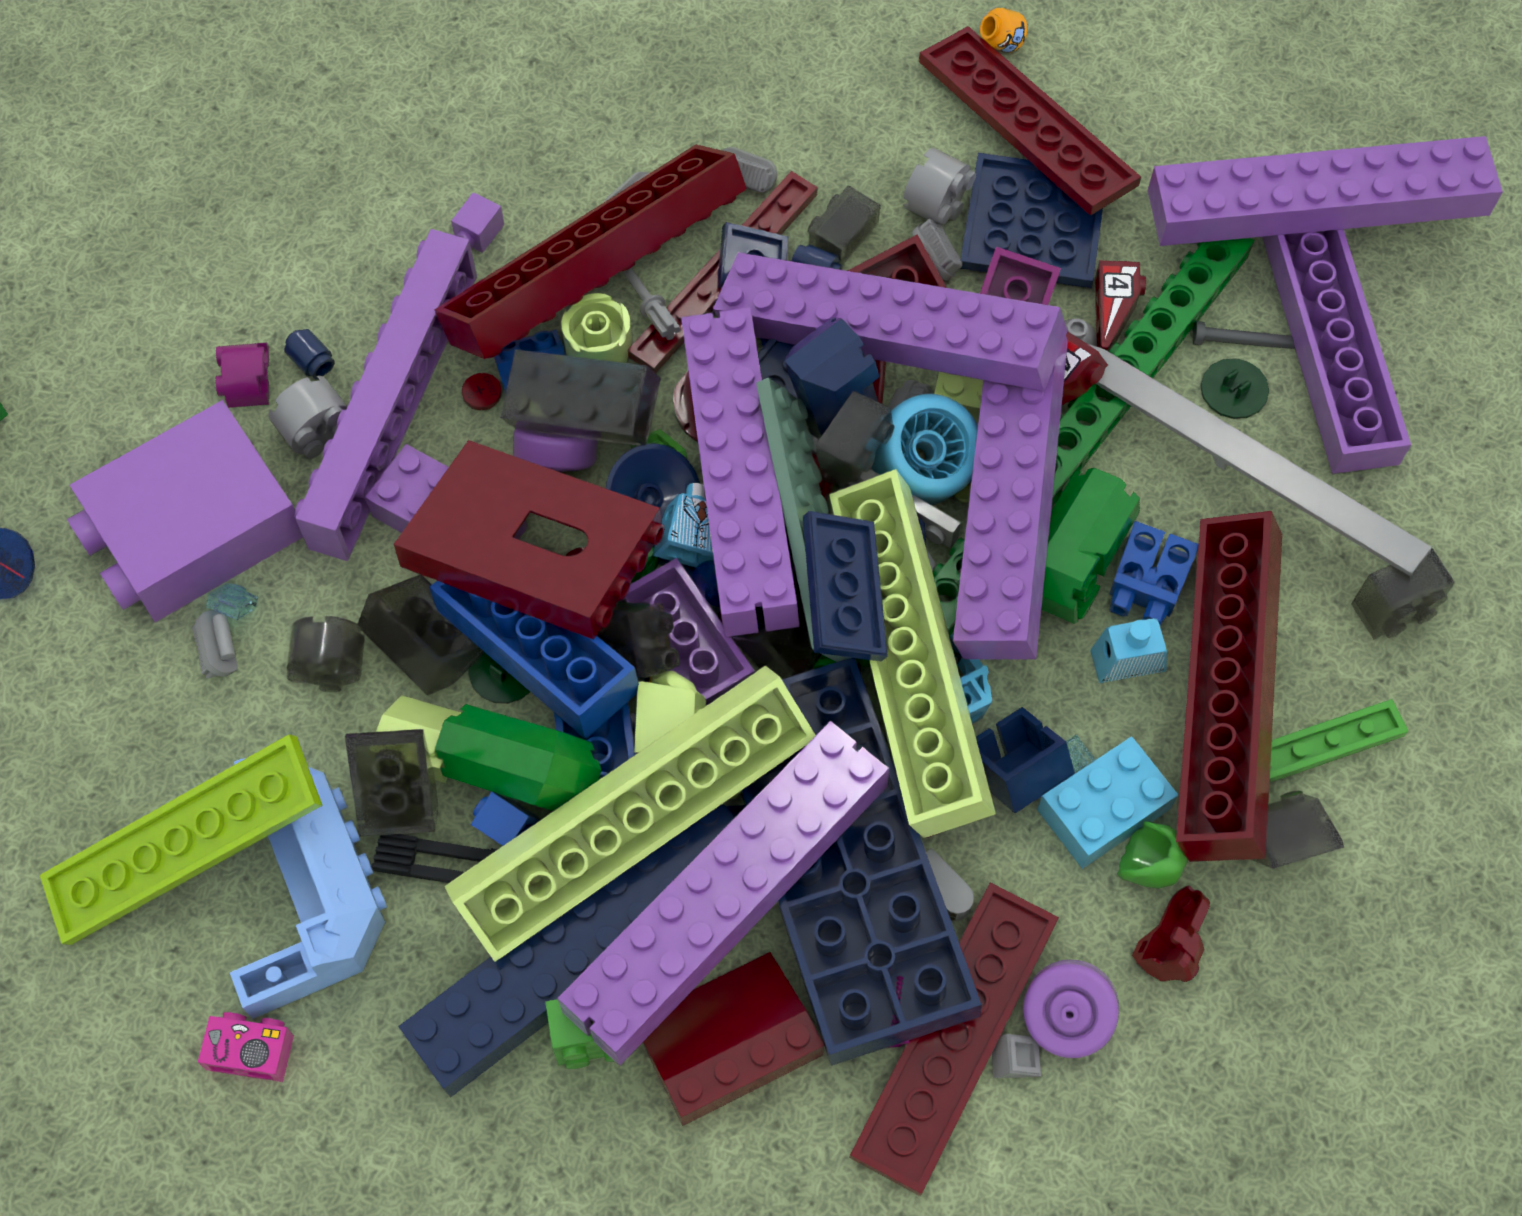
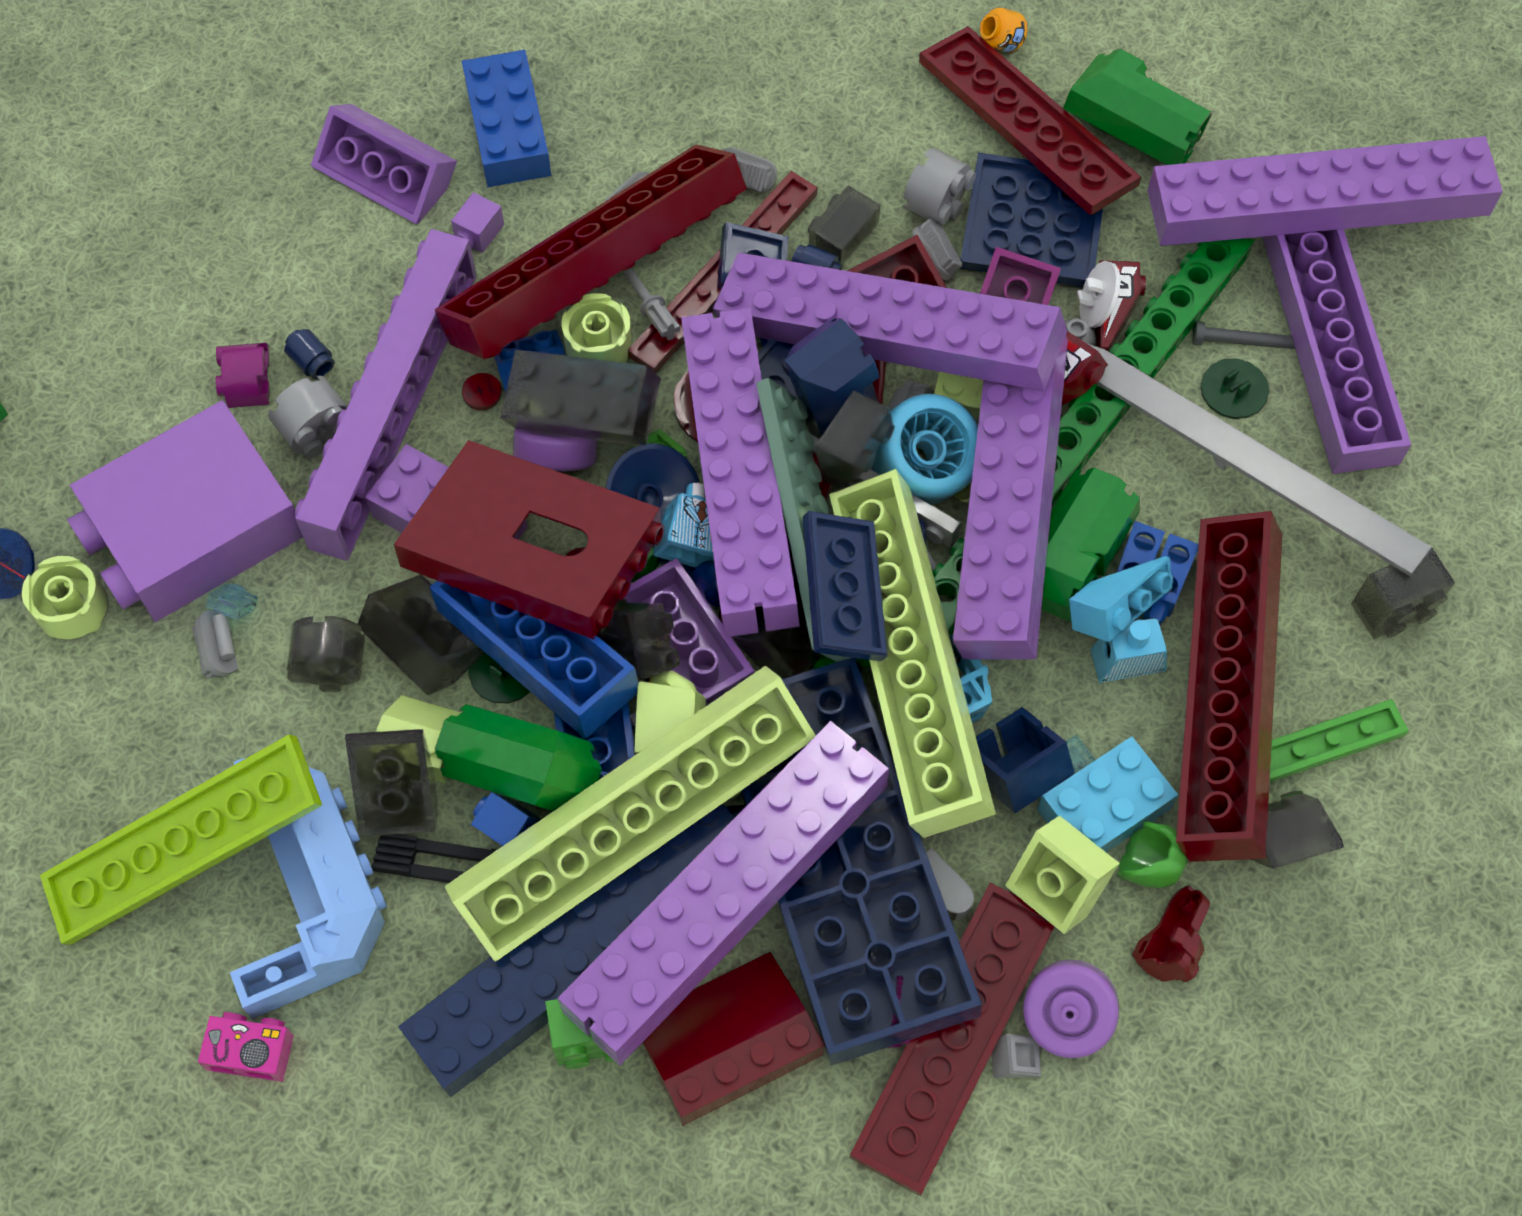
none -> yellowish green brick [22,556,107,639]
none -> medium lavender slope [311,104,457,224]
none -> blue brick [462,50,552,188]
none -> yellowish green brick [1005,815,1120,934]
none -> green brick [1063,49,1212,165]
none -> medium azure slope [1069,556,1173,642]
none -> white piece [1077,261,1121,328]

